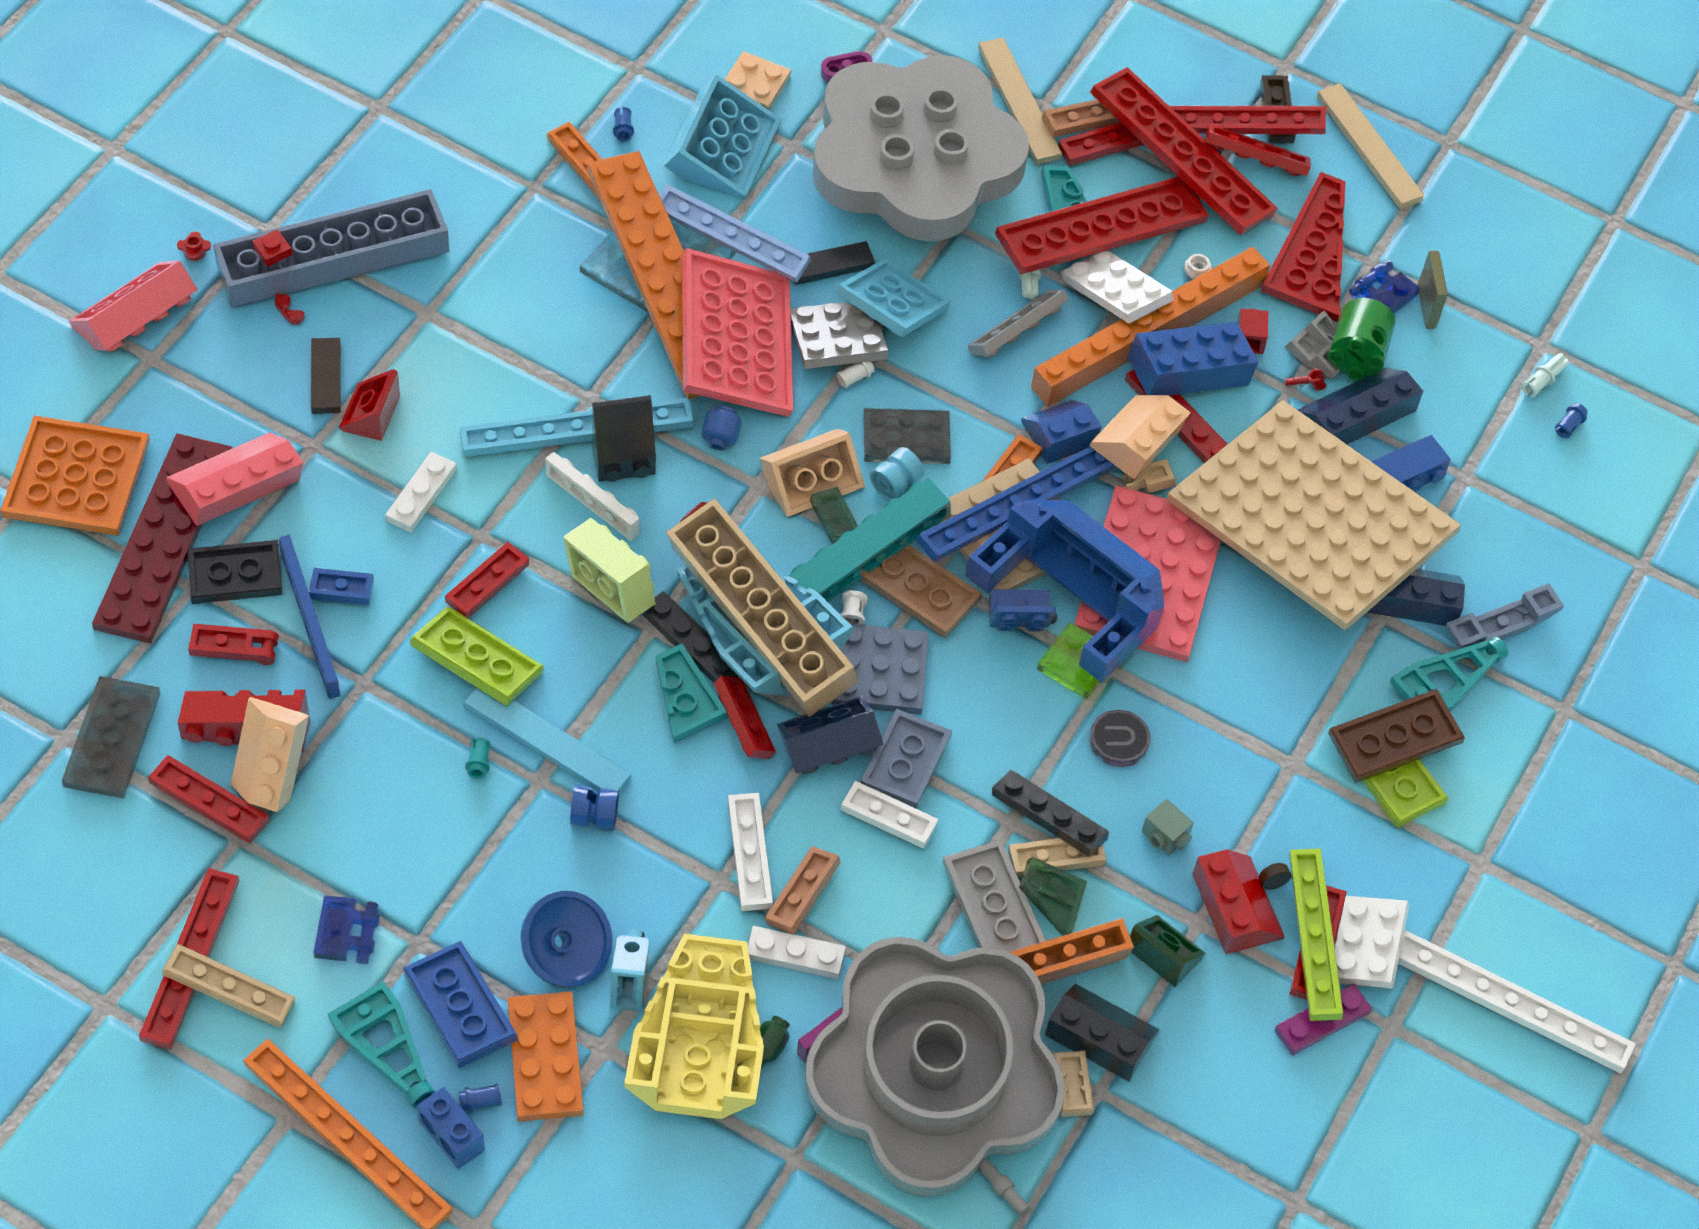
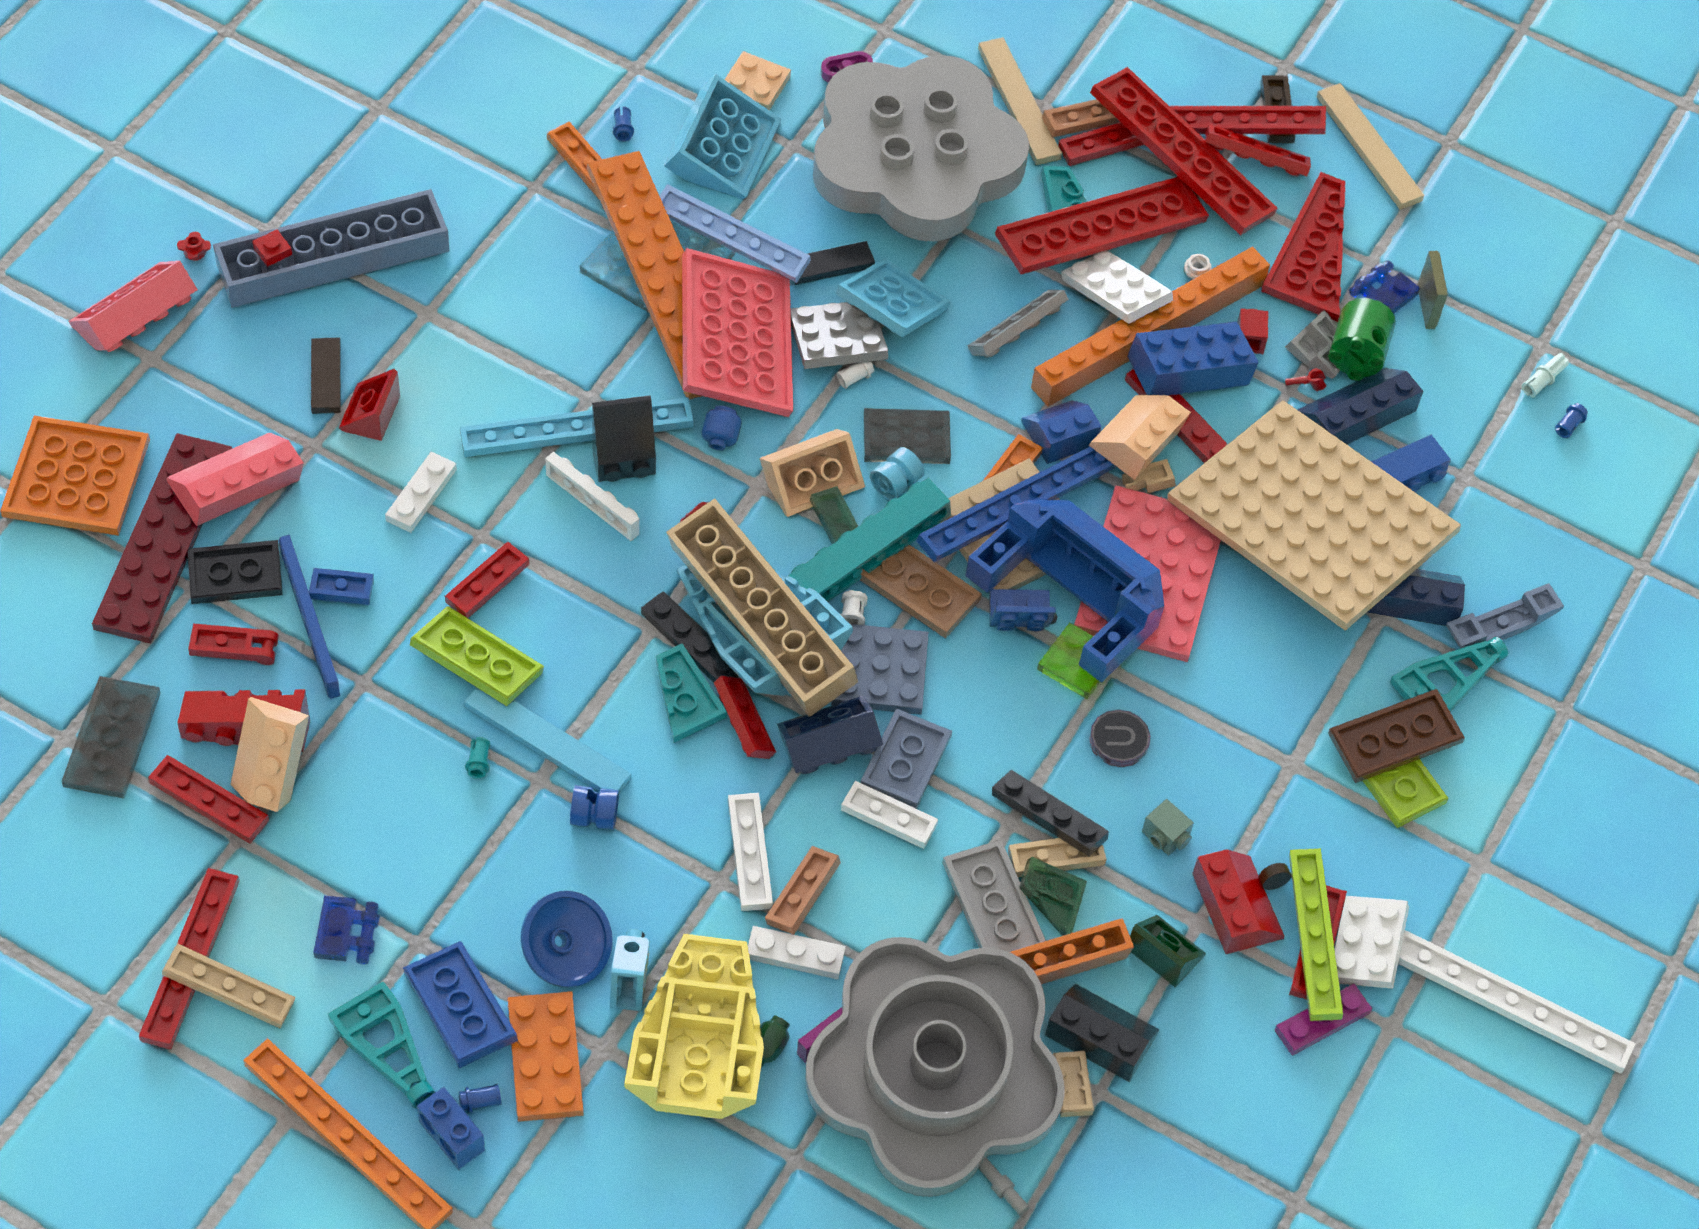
red piece [275,293,305,325] -> none
yellowish green brick [563,518,656,623] -> none
light aqua axle [1019,270,1041,300] -> none

